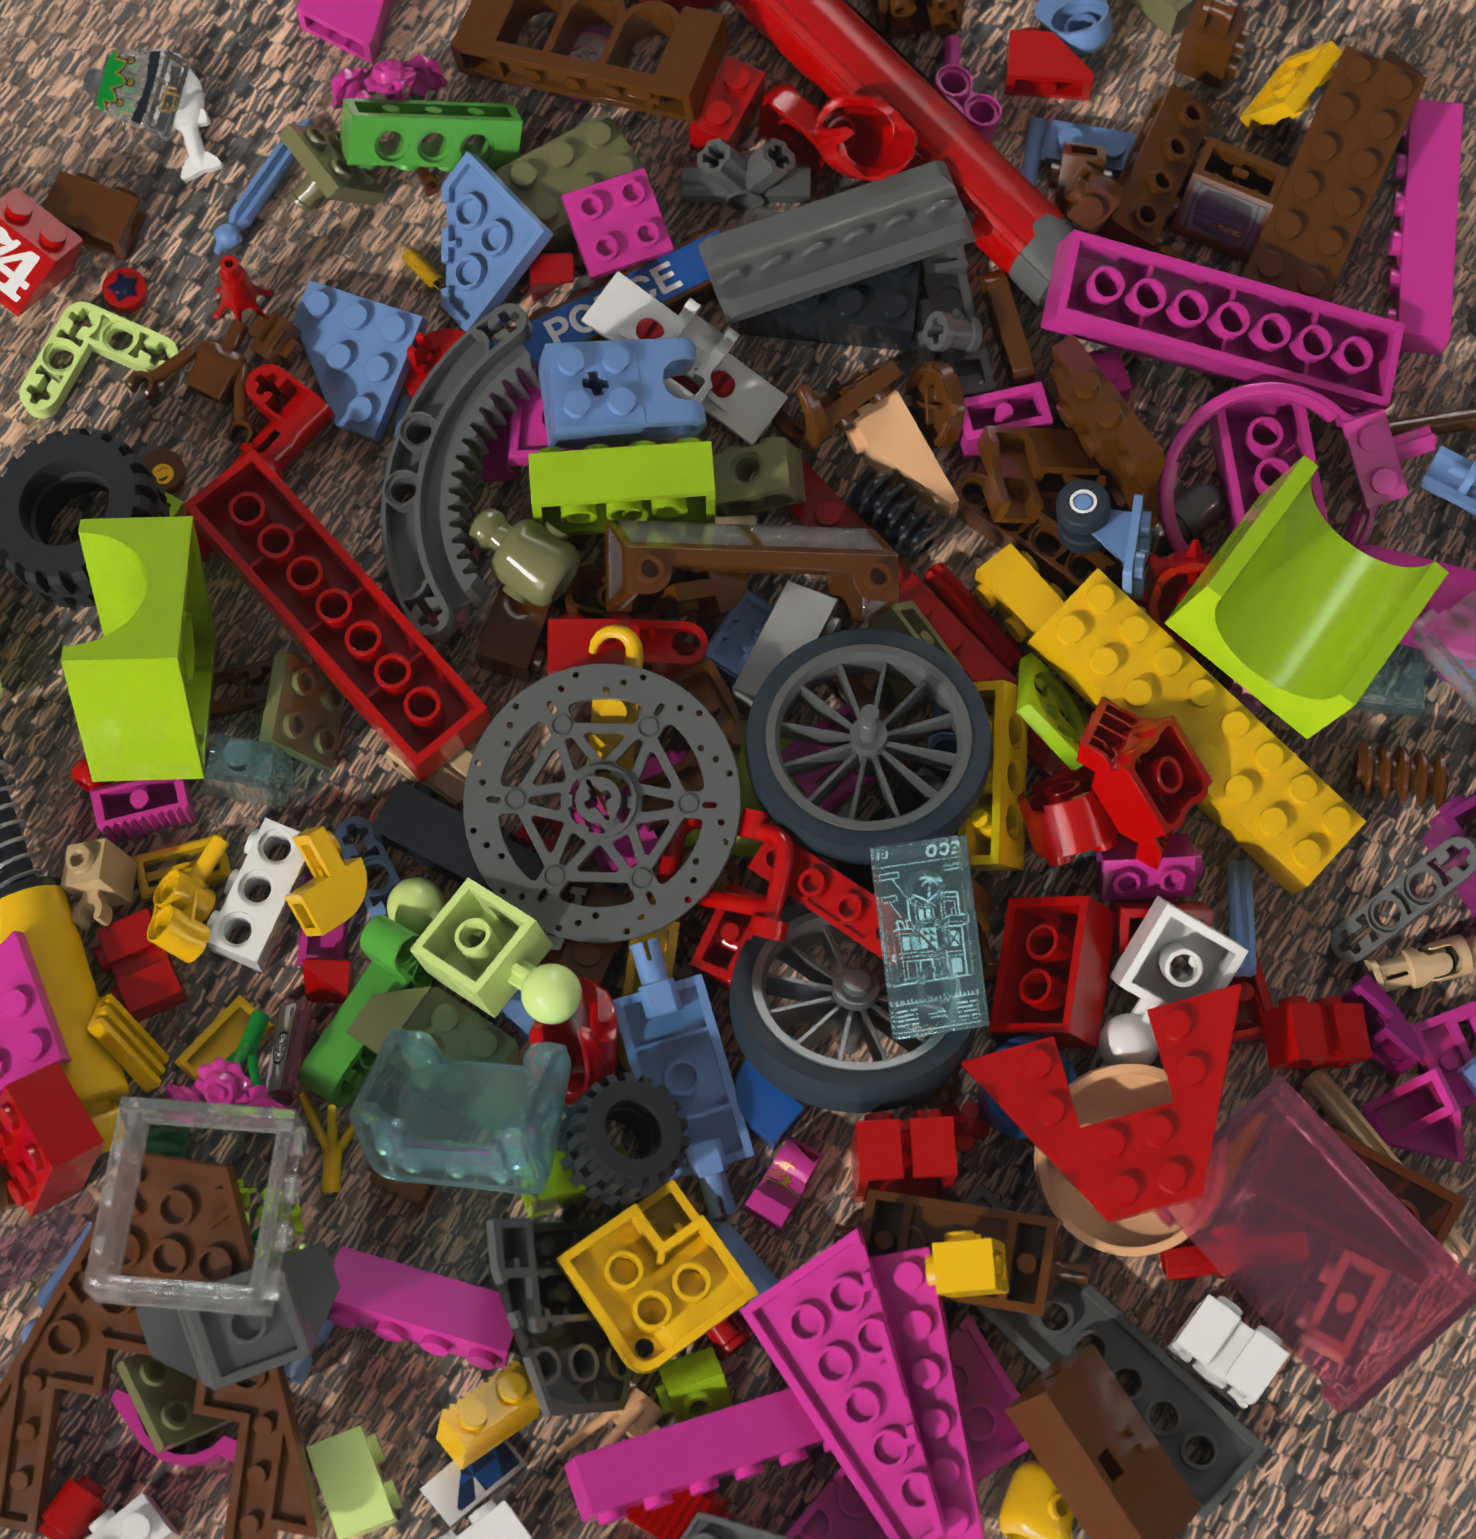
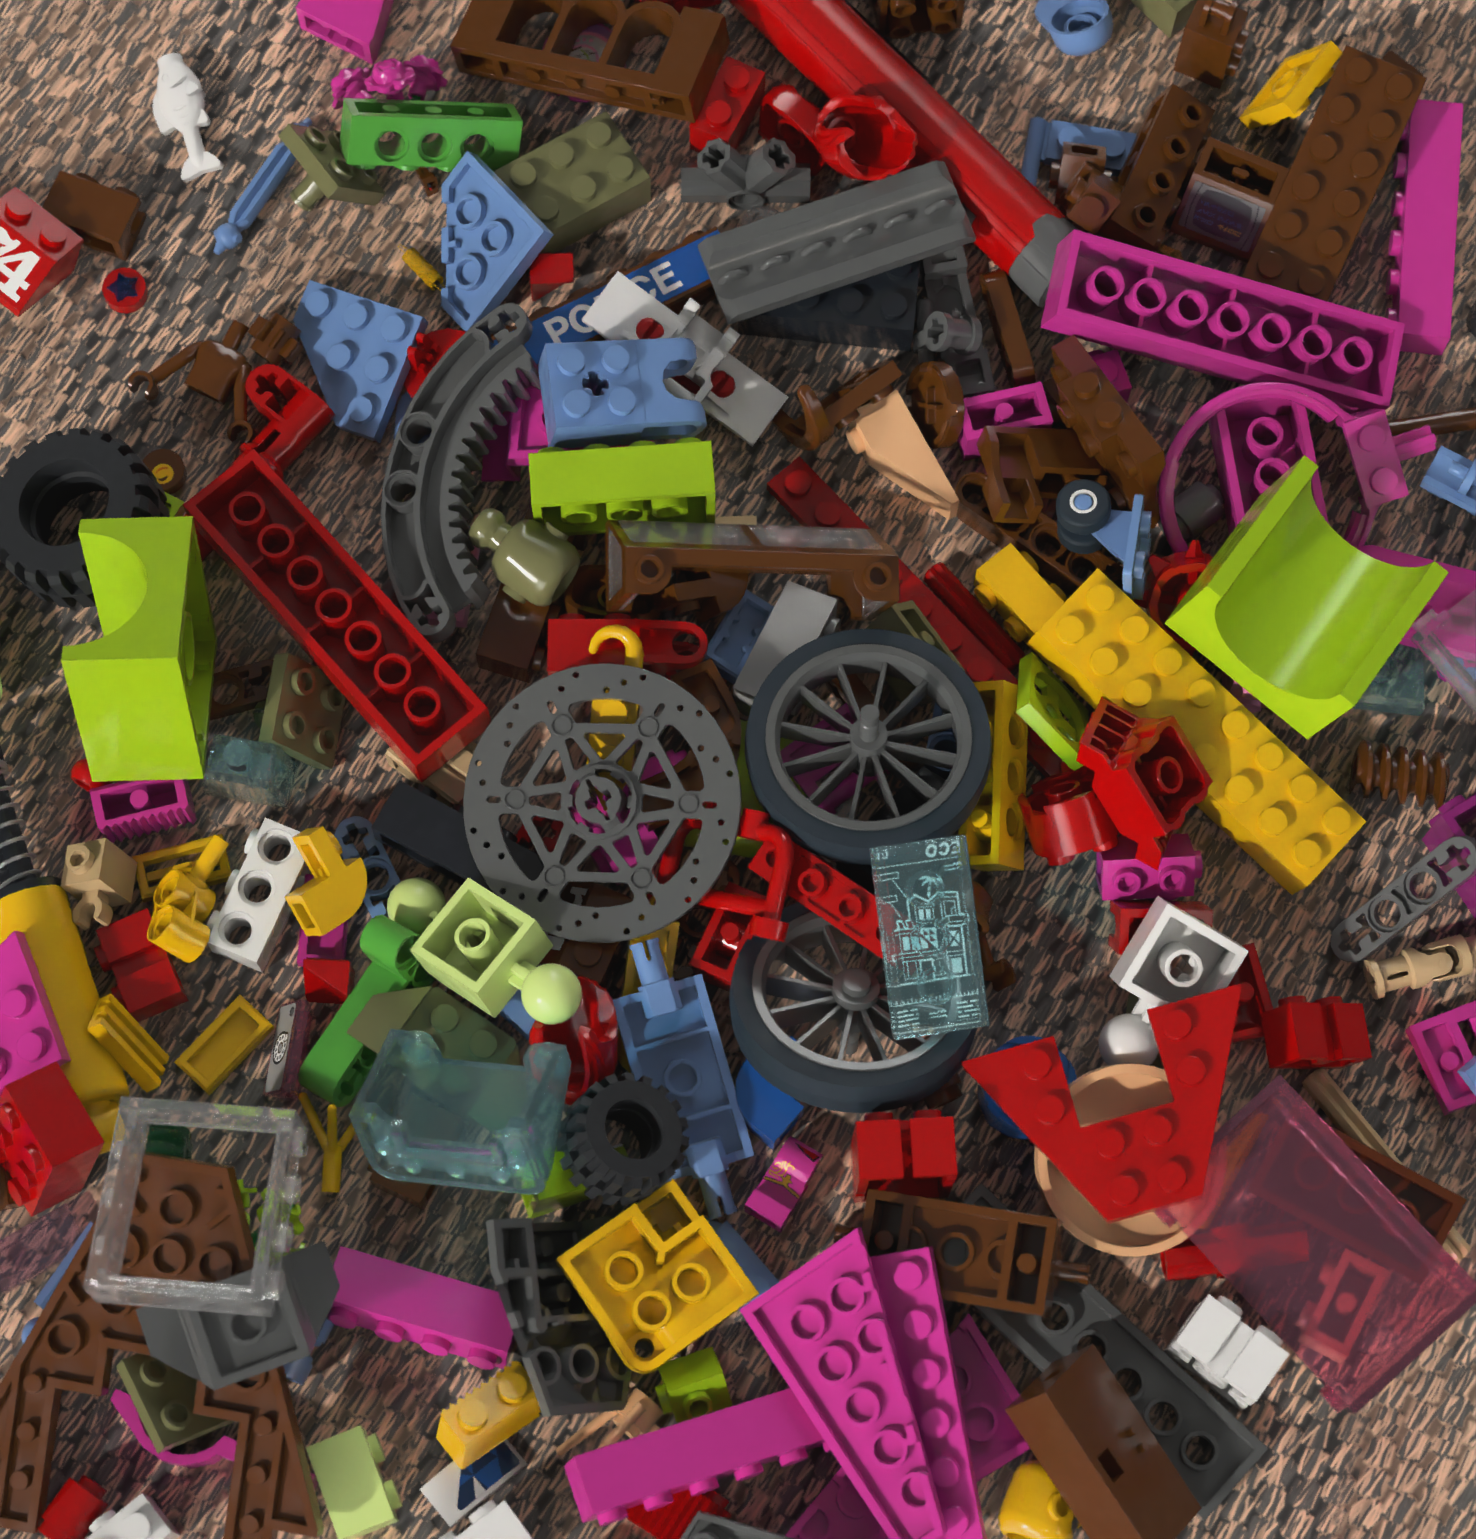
yellowish green beam [19,301,179,418] -> none
clear torso [84,49,190,142] -> none
dark pink plant [162,1010,291,1134] -> none
red piece [212,255,273,323] -> none
dark pink plate [561,168,674,281] -> none
red bush [706,1314,755,1362] -> none
olive brick [713,436,806,517] -> none
black piece [846,470,945,565] -> none
yellow brick [925,1231,1009,1298] -> none
dark pink beam [932,35,1002,143] -> none
red plant [941,1101,990,1152] -> none
red brick [989,896,1117,1048] -> none
red slope [1004,27,1094,101] -> none
medium blue axle [1227,859,1257,978] -> none
magenta slope [1340,973,1425,1079] -> none
dark pink slope [1362,1067,1466,1164] -> none

